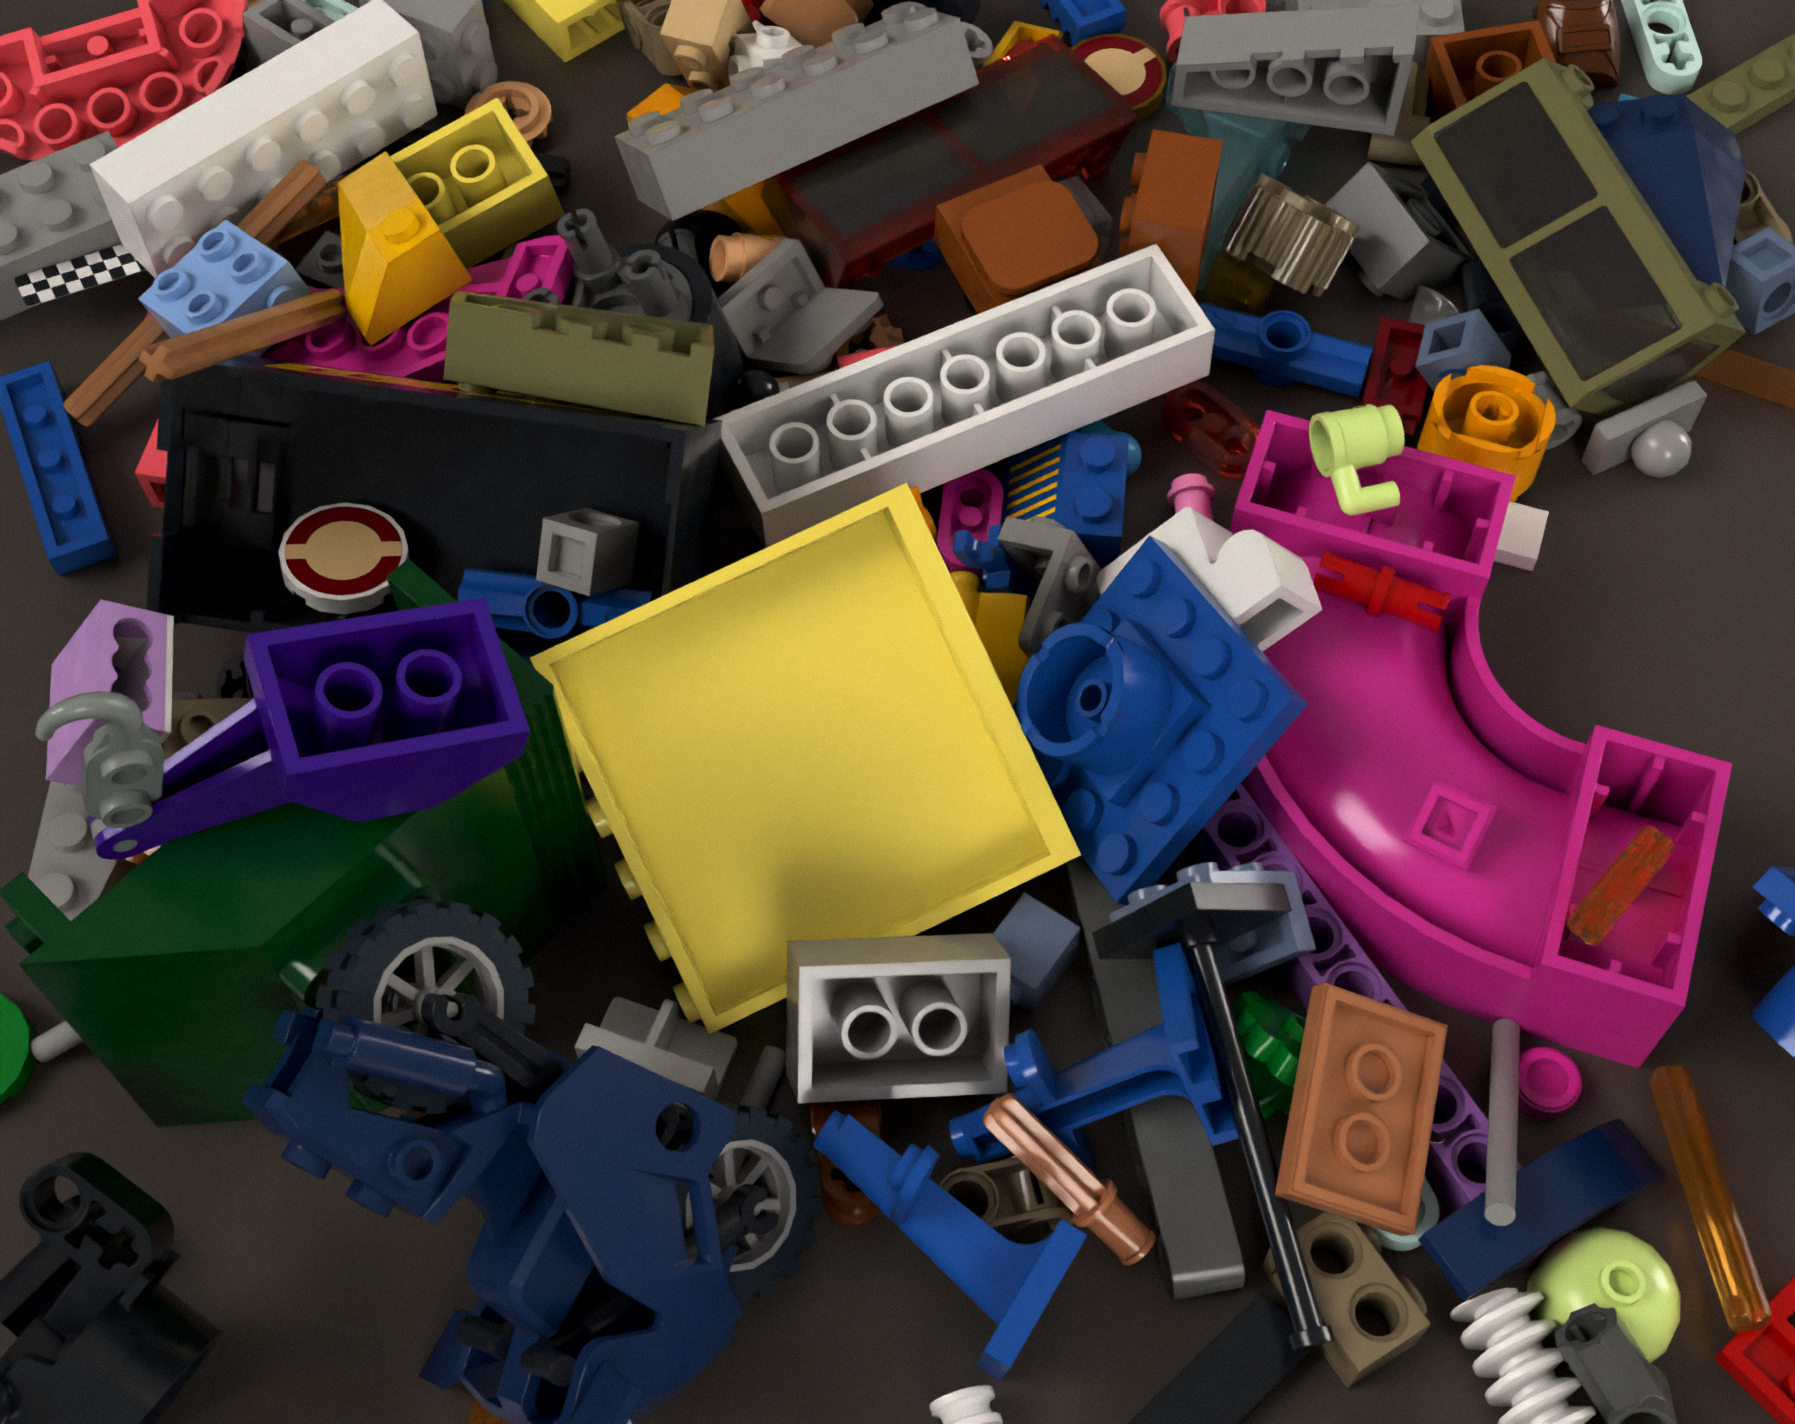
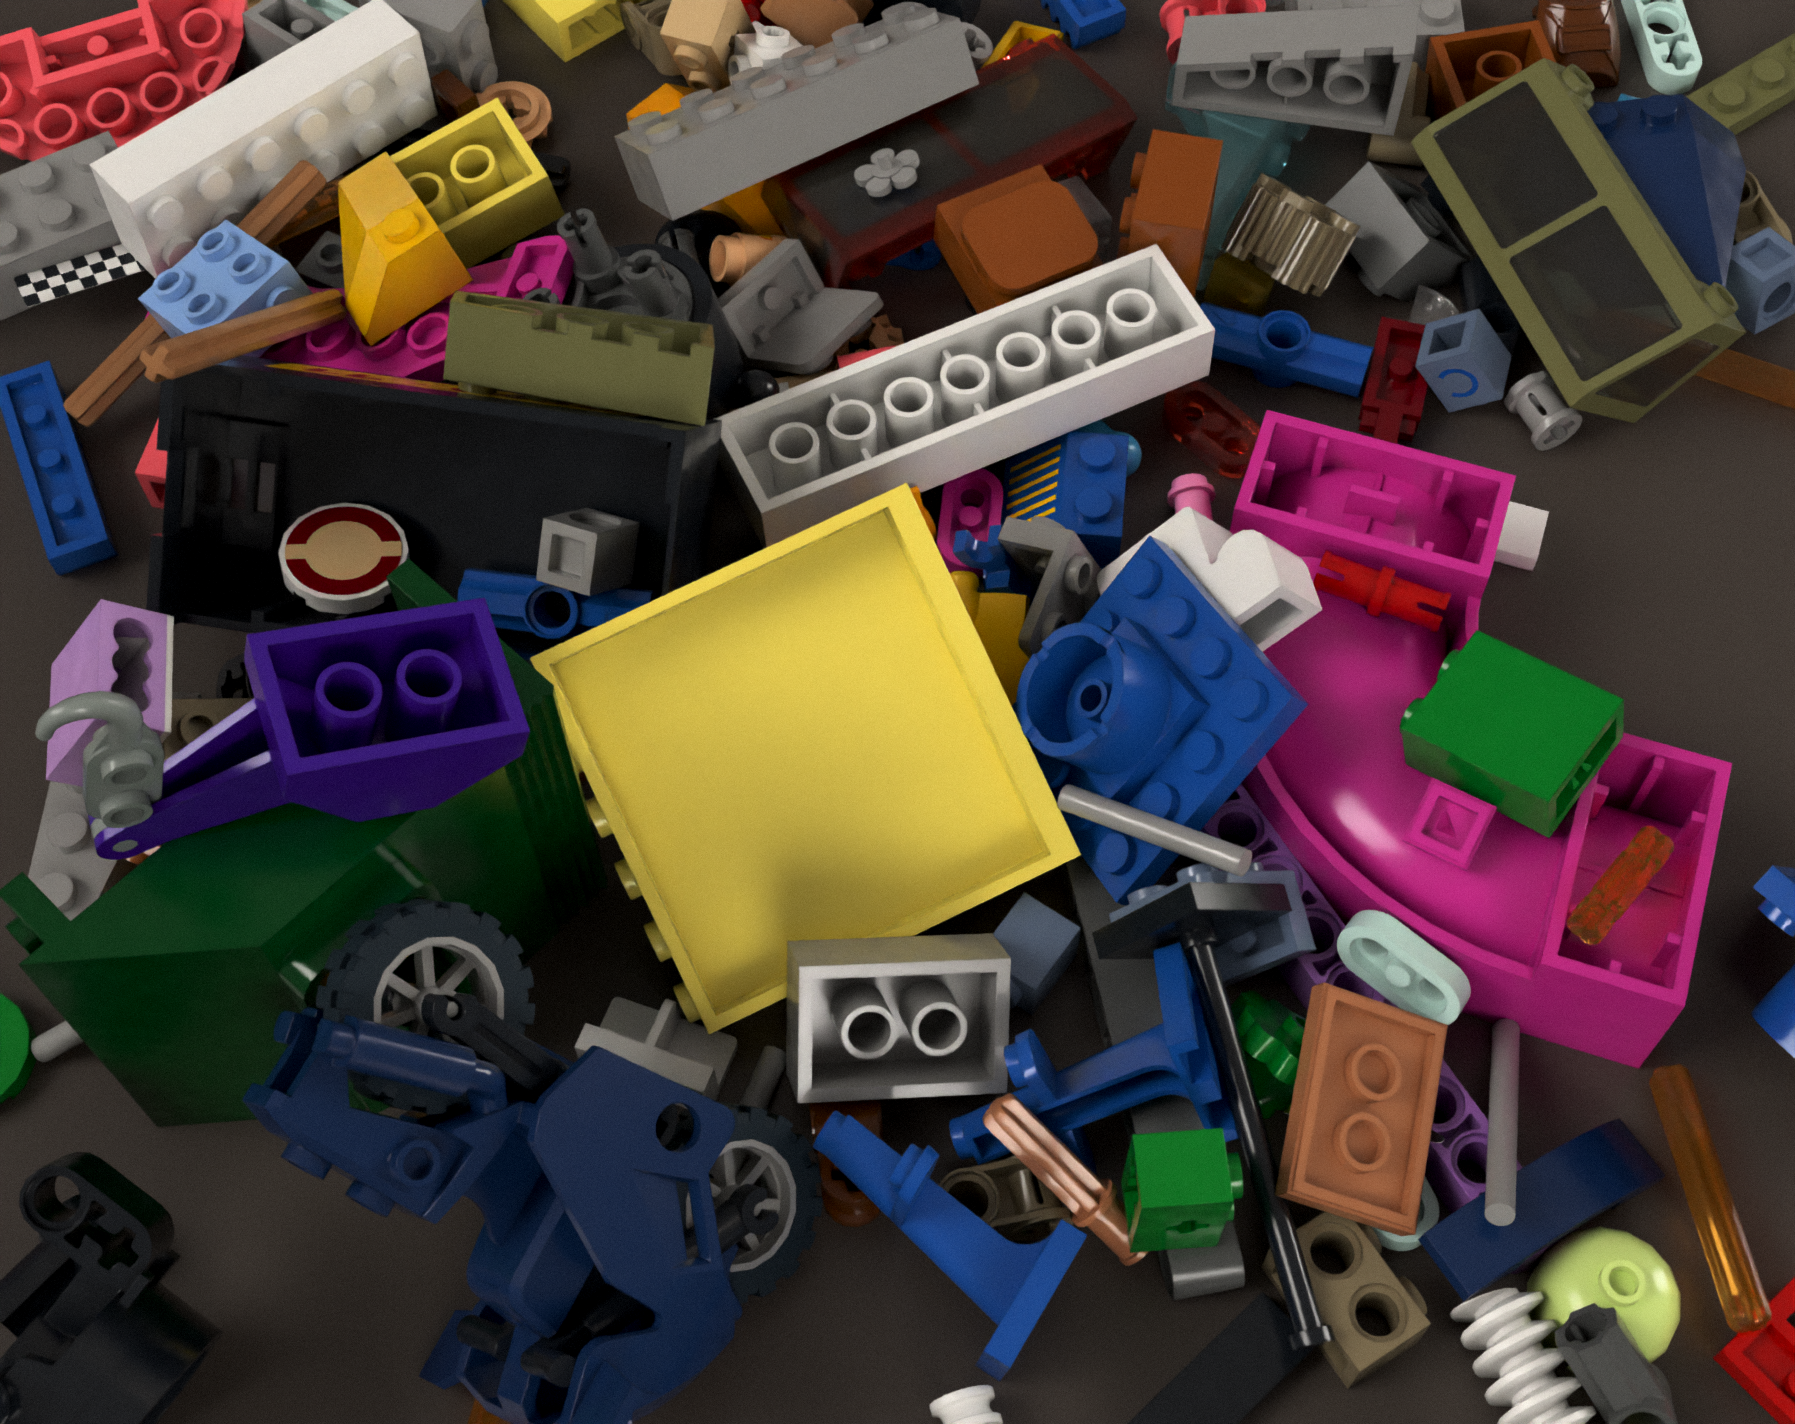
tile [1059,34,1167,126] -> none
yellowish green piece [1309,404,1405,516] -> none
light orange brick [1417,365,1556,503] -> none
dark pink tile [1518,1047,1582,1121] -> none
light grey tile [1581,380,1707,478] -> none
none -> reddish brown tile [431,69,480,124]
none -> light grey plant [854,148,920,197]
none -> light grey bar [1057,784,1252,877]
none -> green brick [1121,1128,1243,1253]
none -> light aqua plate [1337,910,1471,1025]
none -> green brick [1399,630,1624,838]

